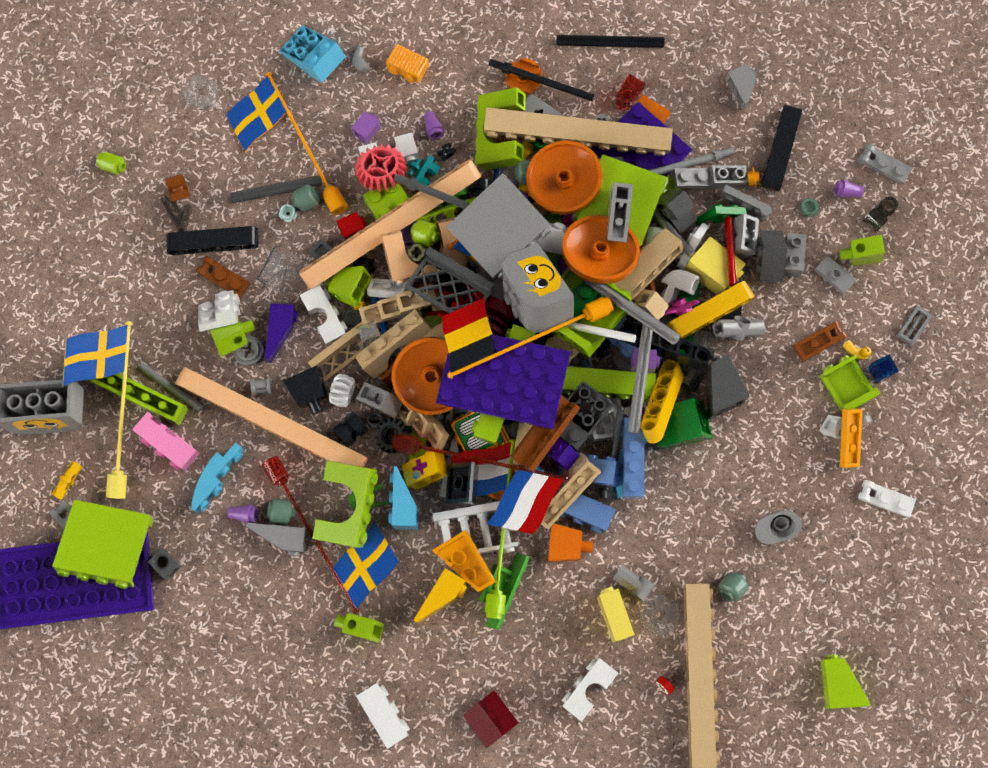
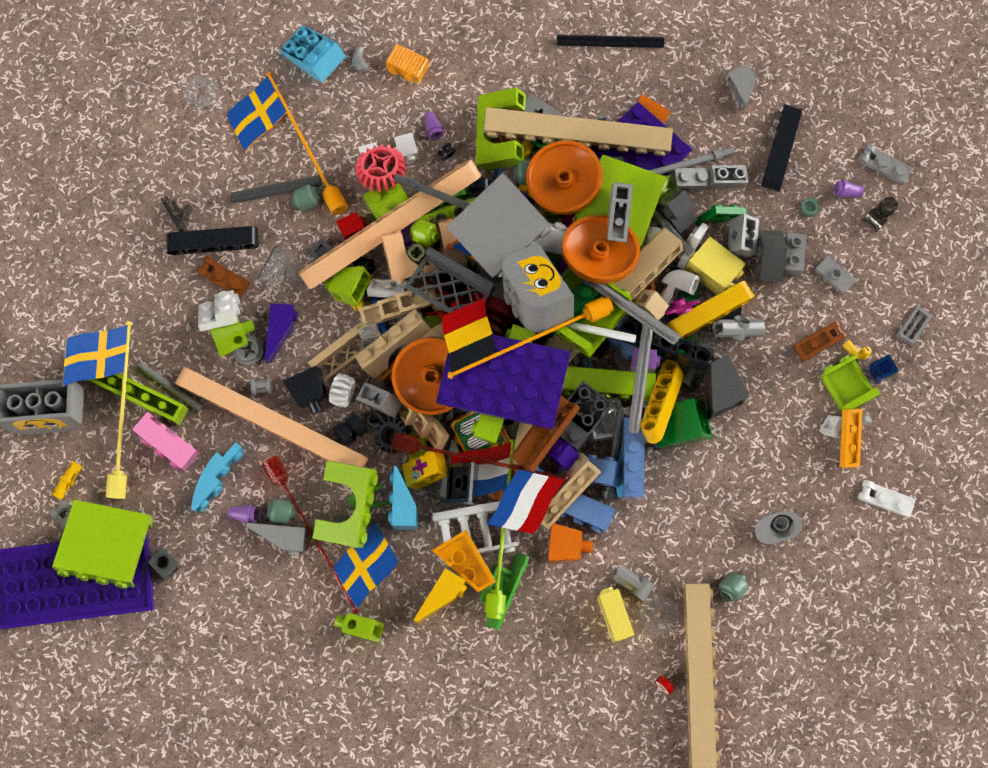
lime brick [96,152,126,175] -> none
dark orange bracket [165,174,190,202] -> none
light aqua plate [279,204,297,222] -> none
white arch [300,285,349,347] -> none
dark grey tile [343,308,362,328] -> none
medium lavender brick [351,111,381,144] -> none
white brick [356,683,410,749] -> none
teal hips [407,155,440,186] -> none
dark red slope [463,691,519,748] -> none
black bar [488,59,594,102] -> none
orange plate [505,58,542,95] -> none
white arch [561,658,618,722] -> none
clear red piece [615,74,646,111] -> none
light grey plate [720,185,772,221] -> none
red bar [725,217,737,287] -> none
light orange plate [747,167,760,188] -> none
lime slope [821,655,870,709] -> none
lime torso [839,235,885,265] -> none

